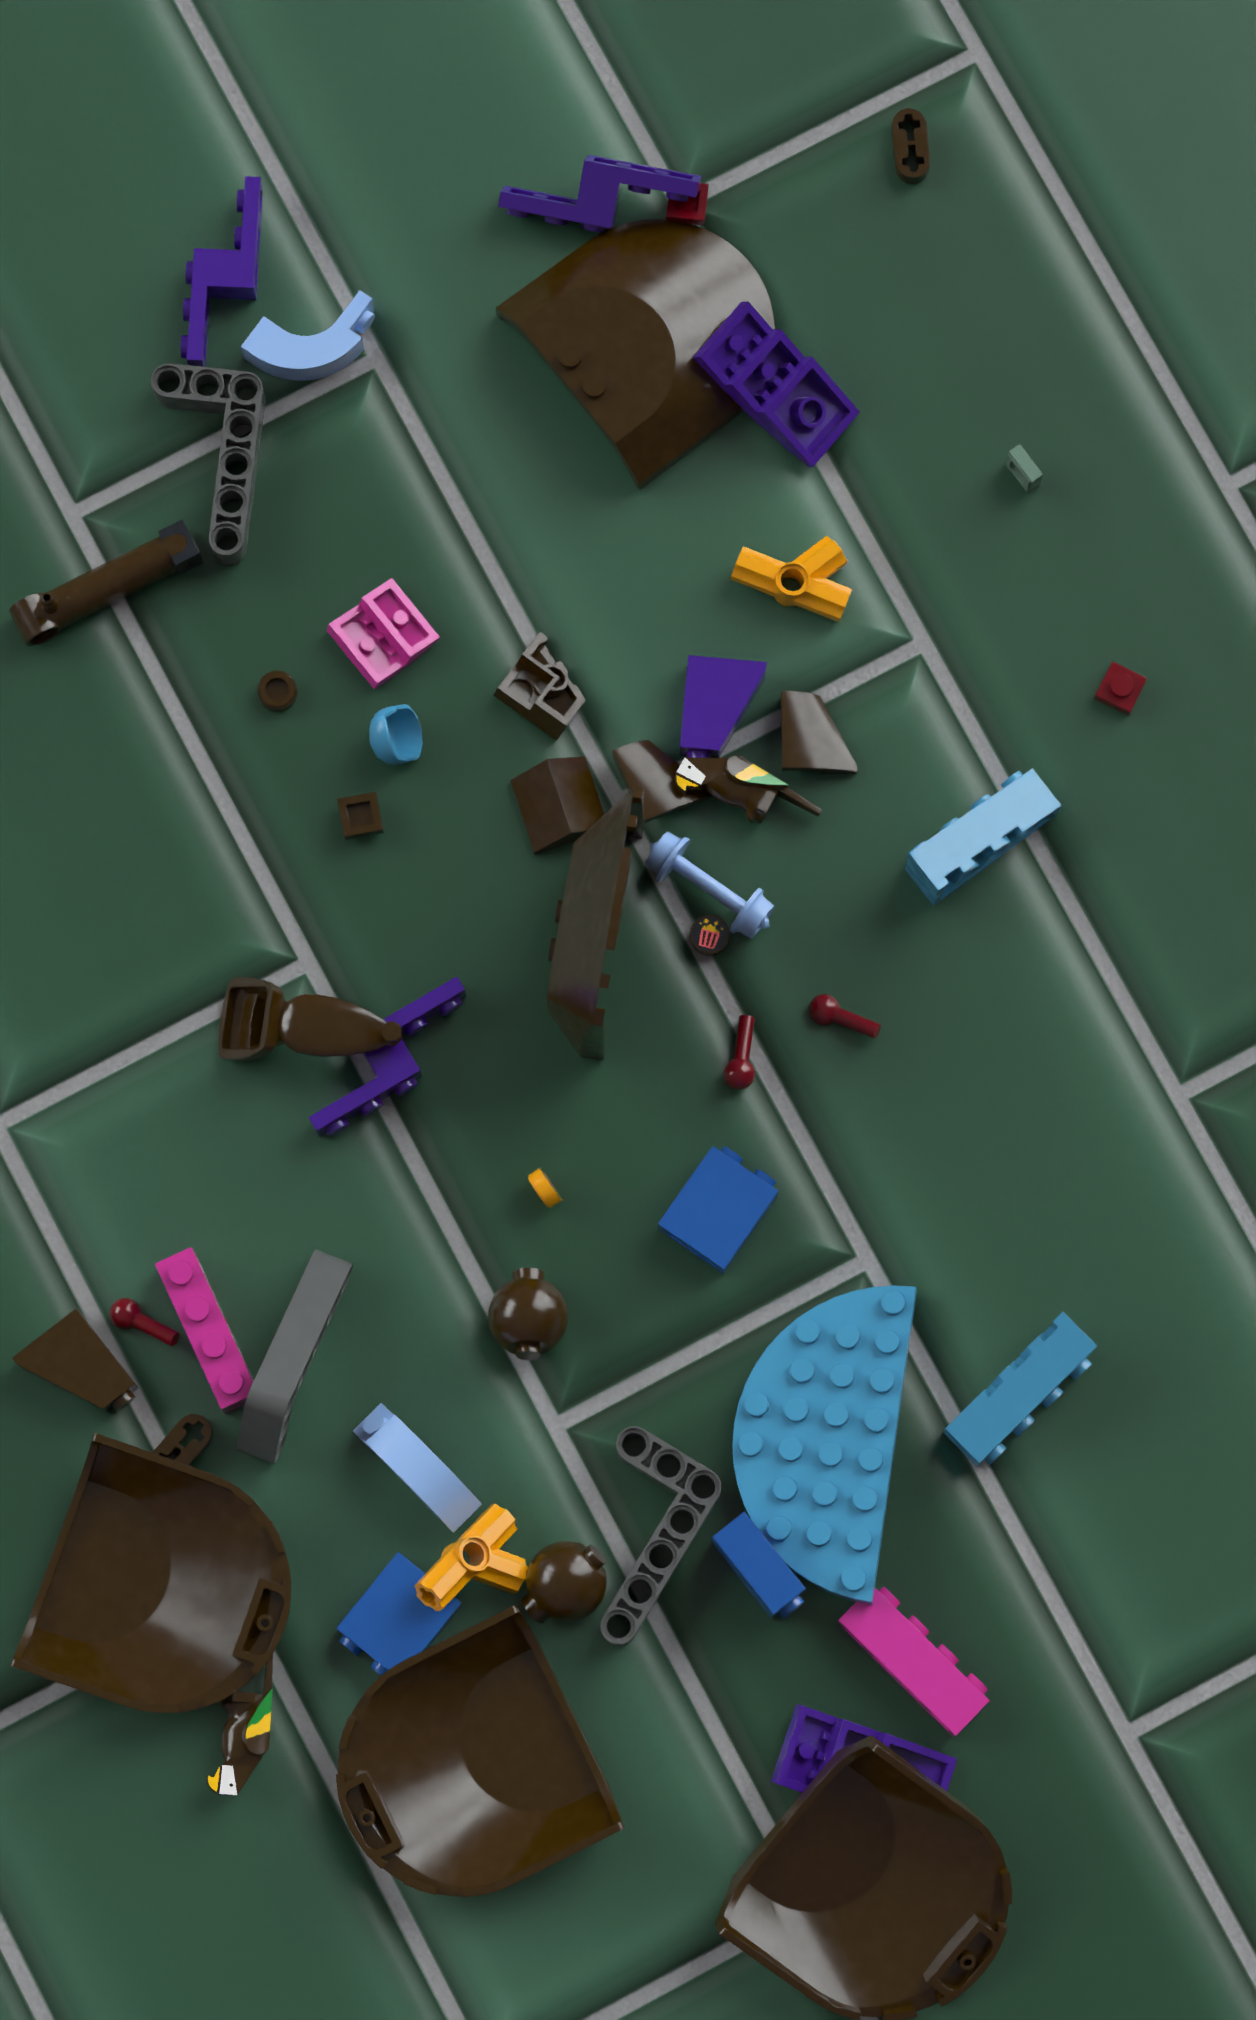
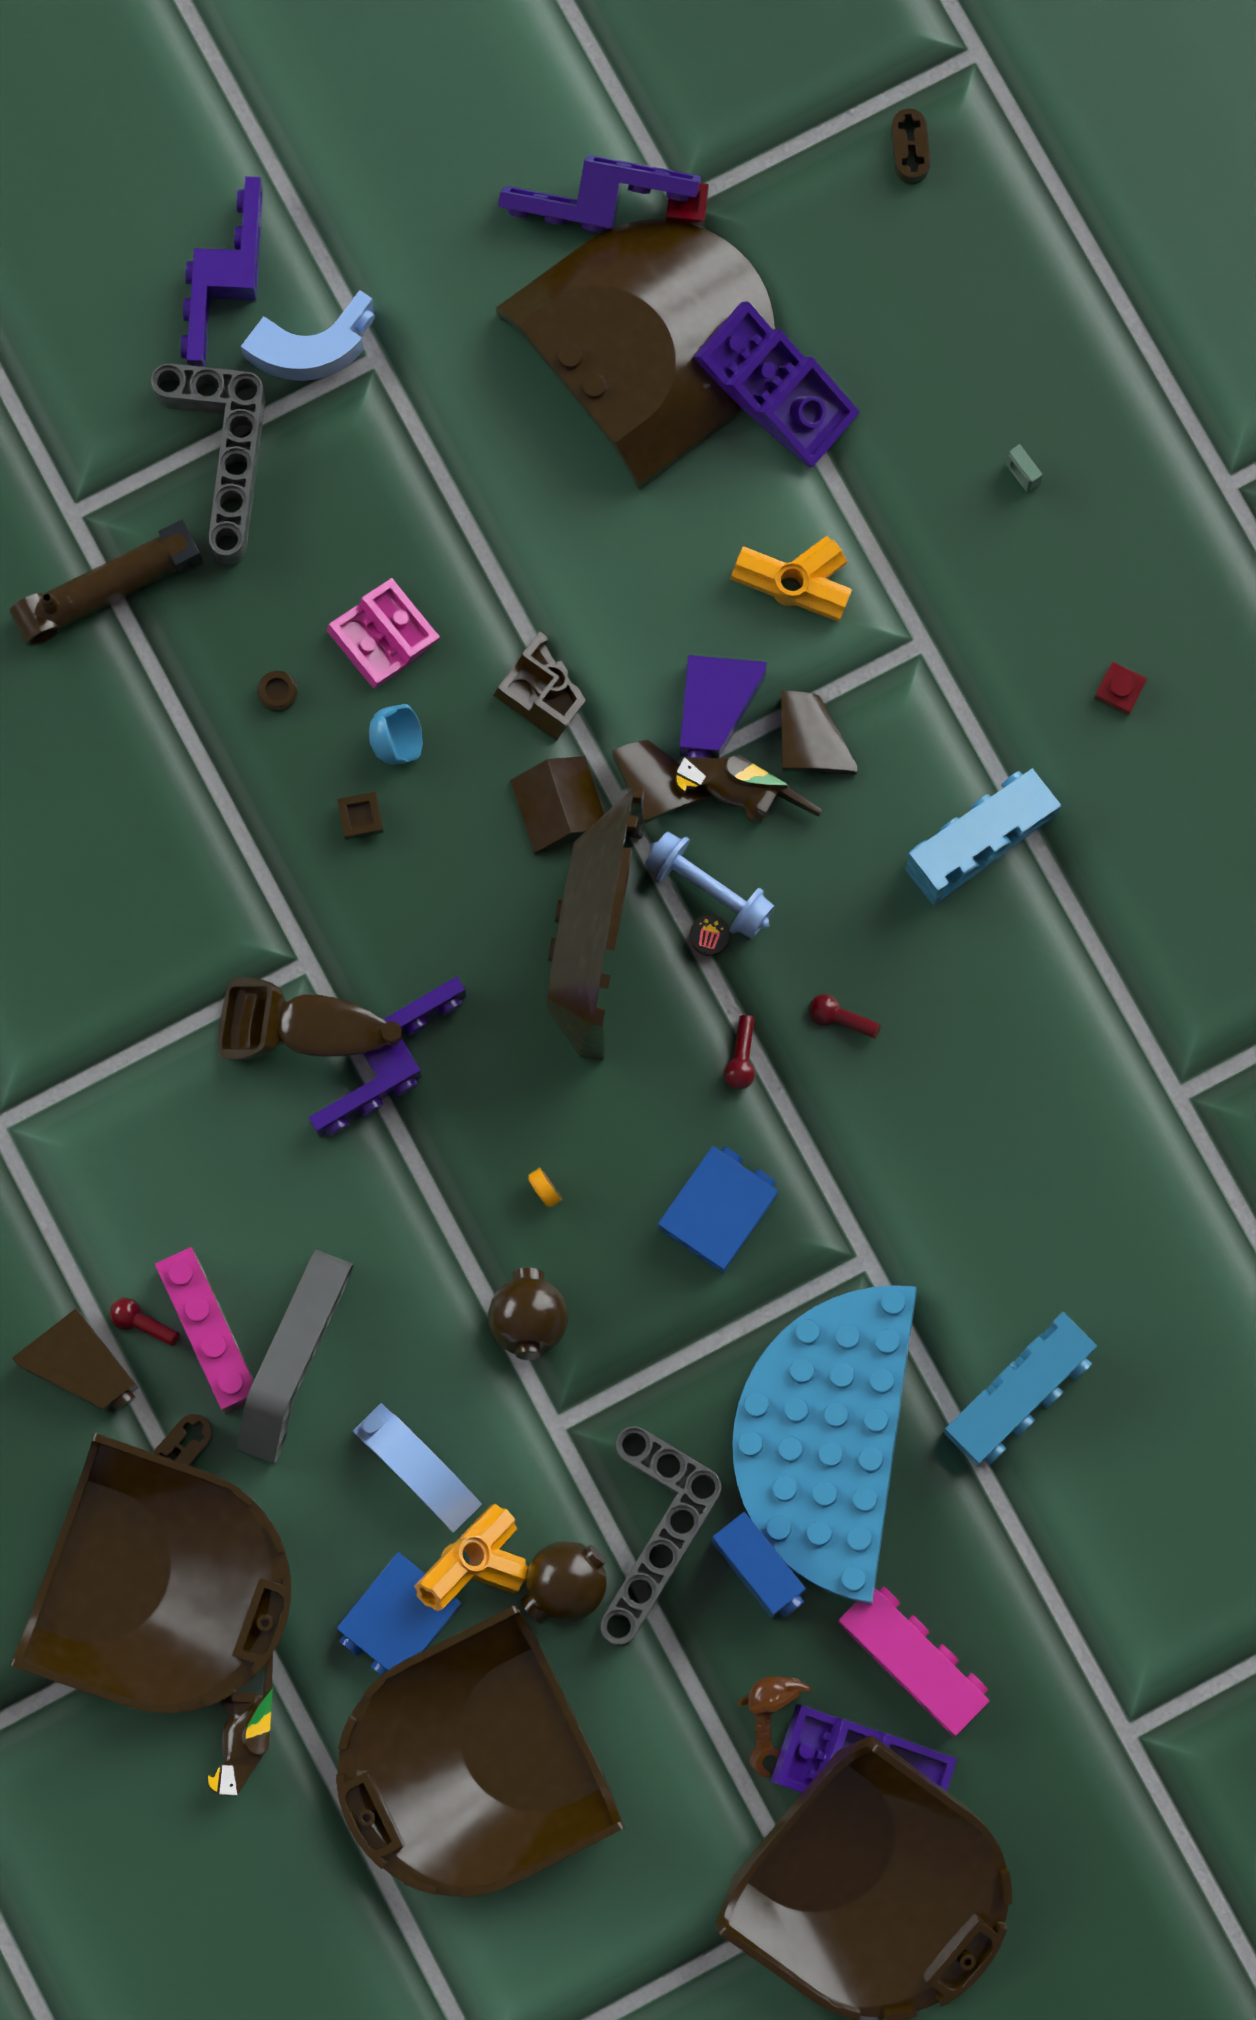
none -> reddish brown piece [738,1676,811,1777]

